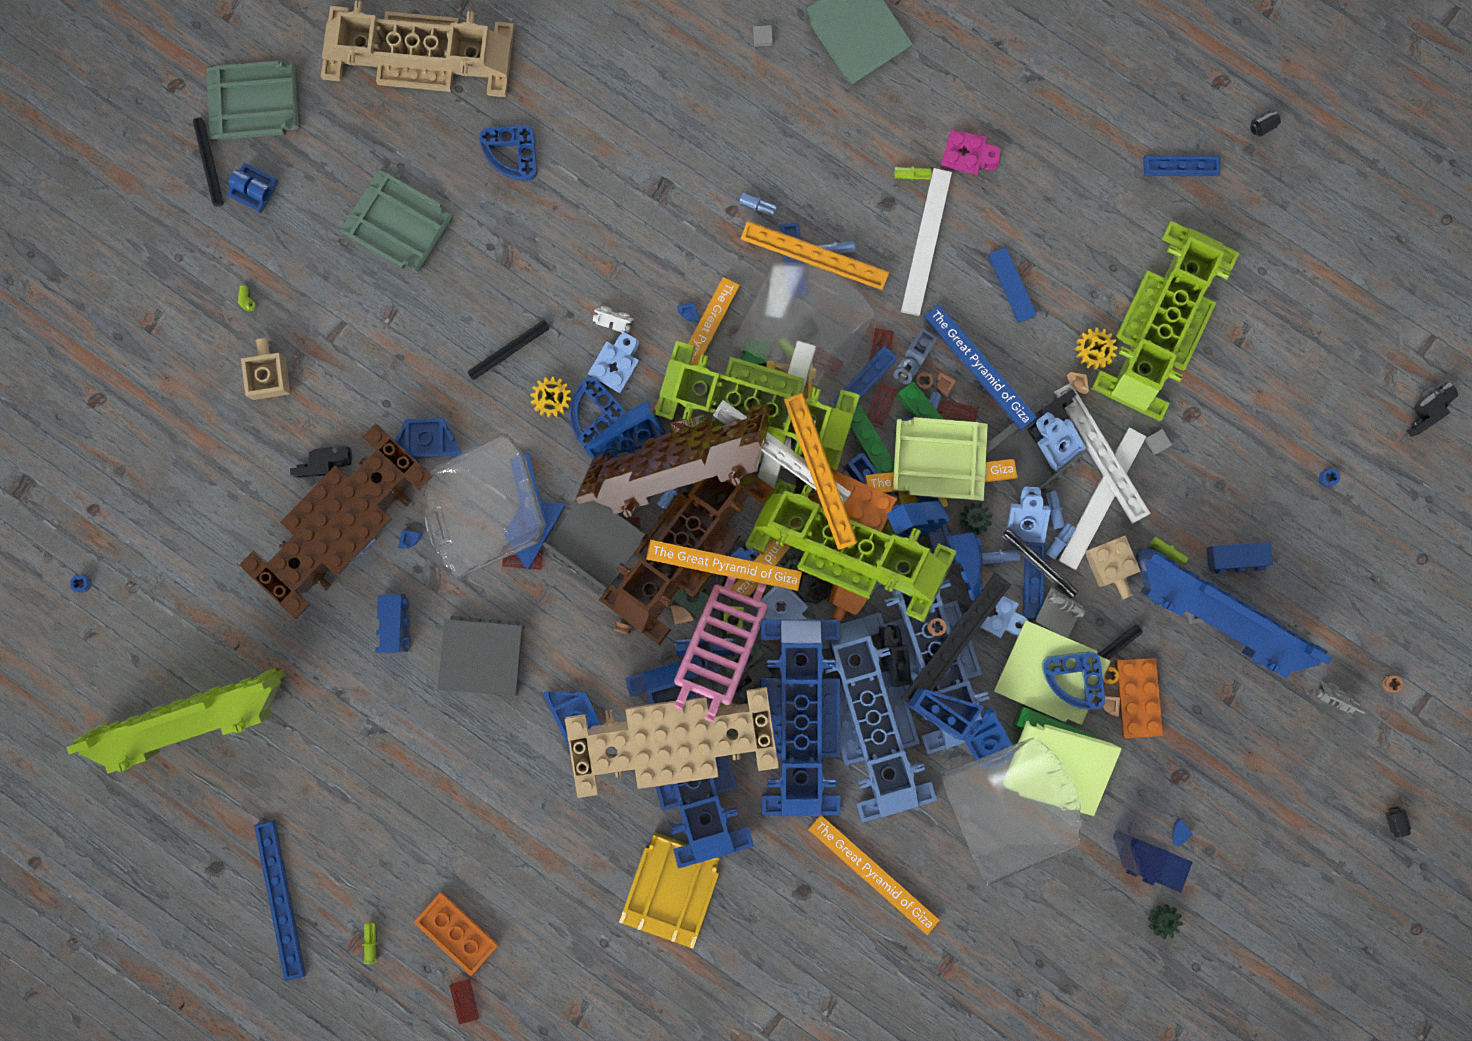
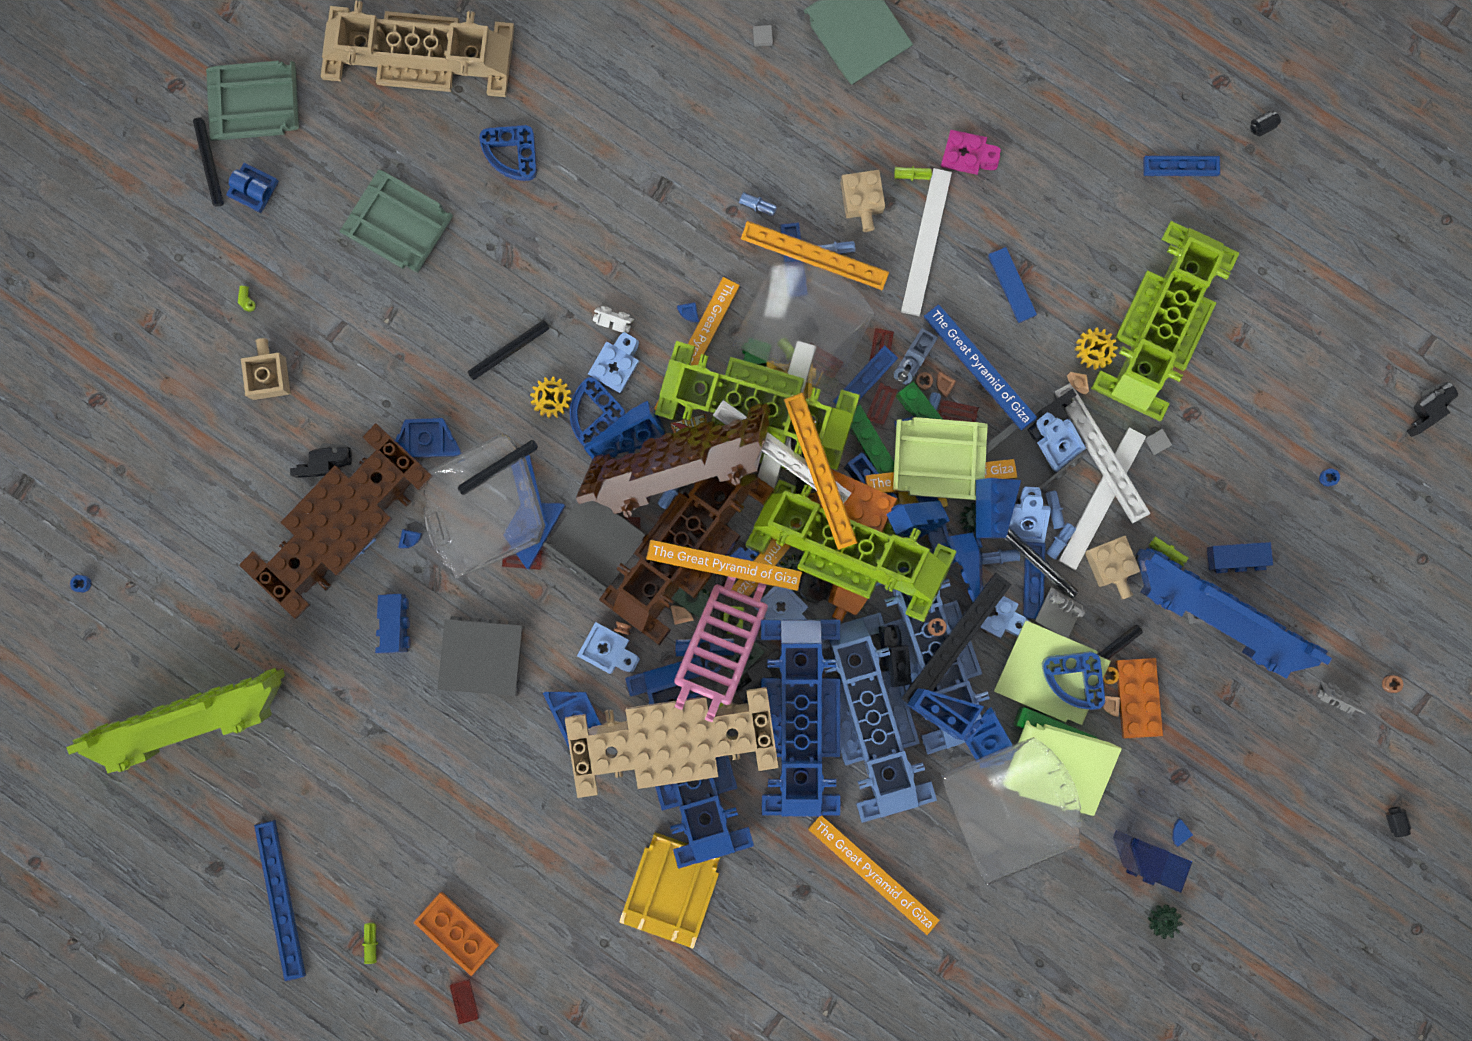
none -> black axle [457,440,538,495]
none -> light blue plate [577,622,640,675]
none -> tan brick [840,170,885,232]
none -> blue wedge [976,478,1021,539]

